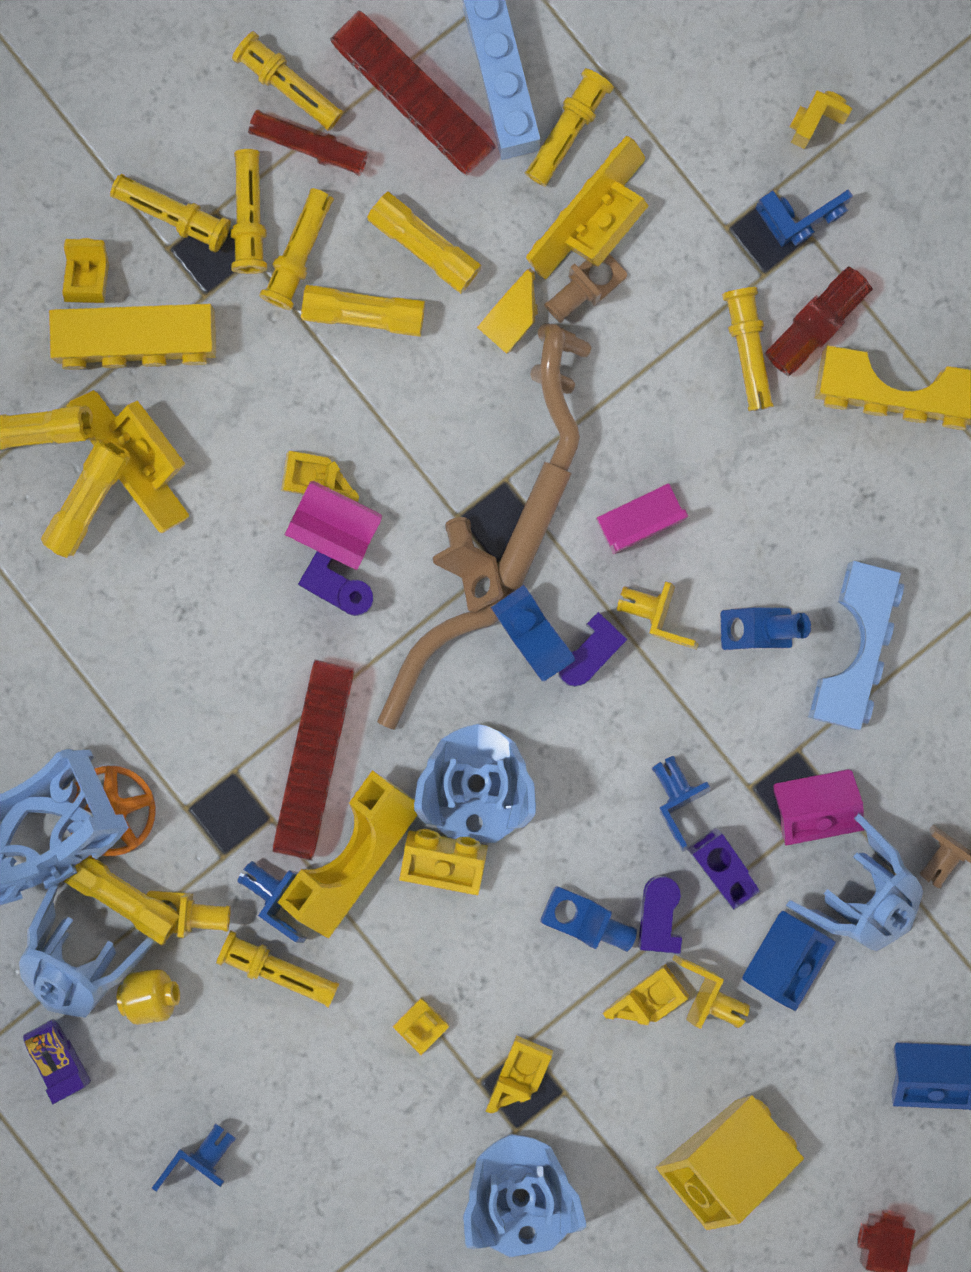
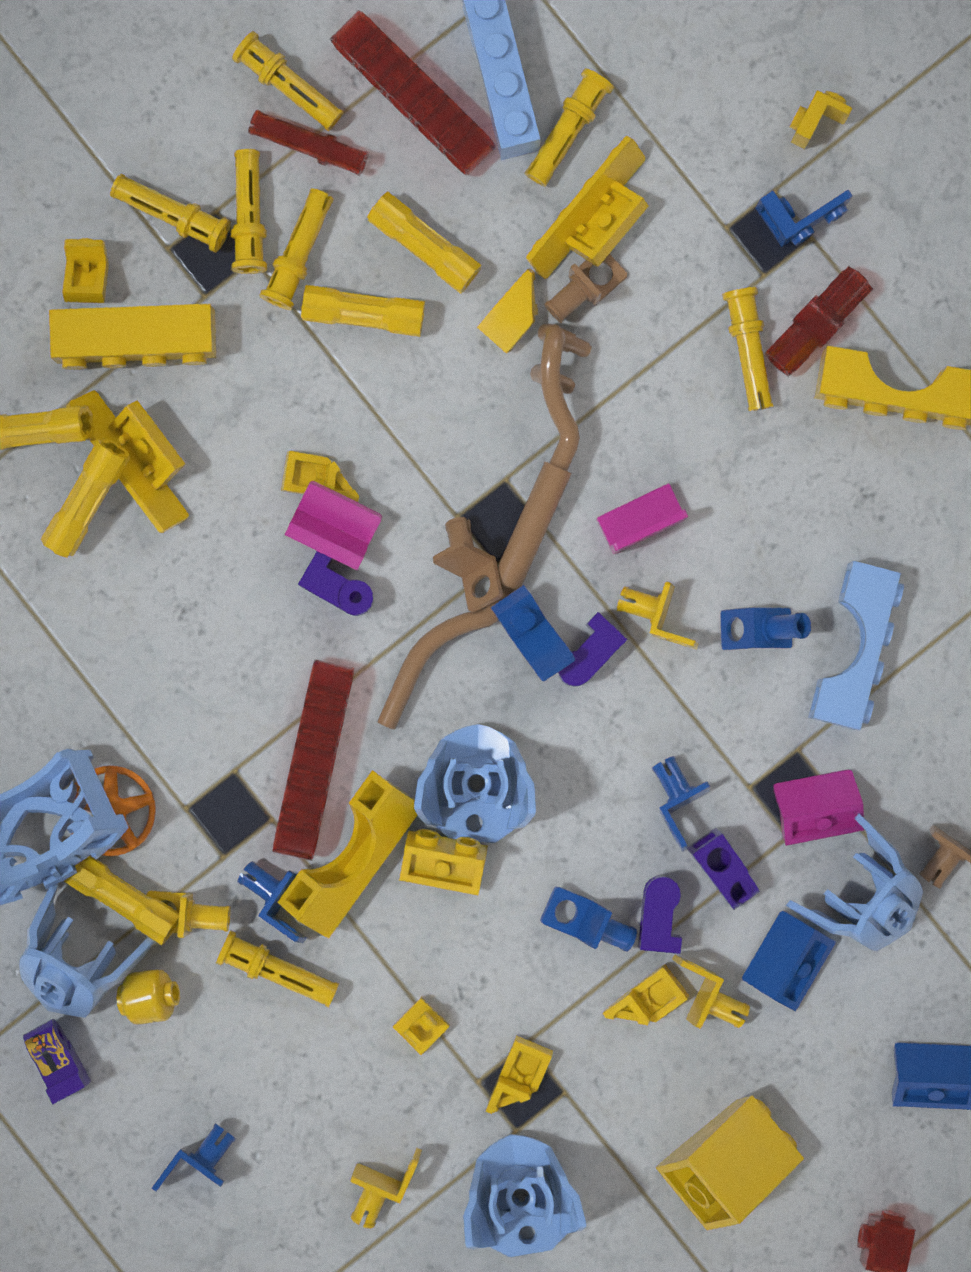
none -> yellow bracket [350,1147,422,1229]

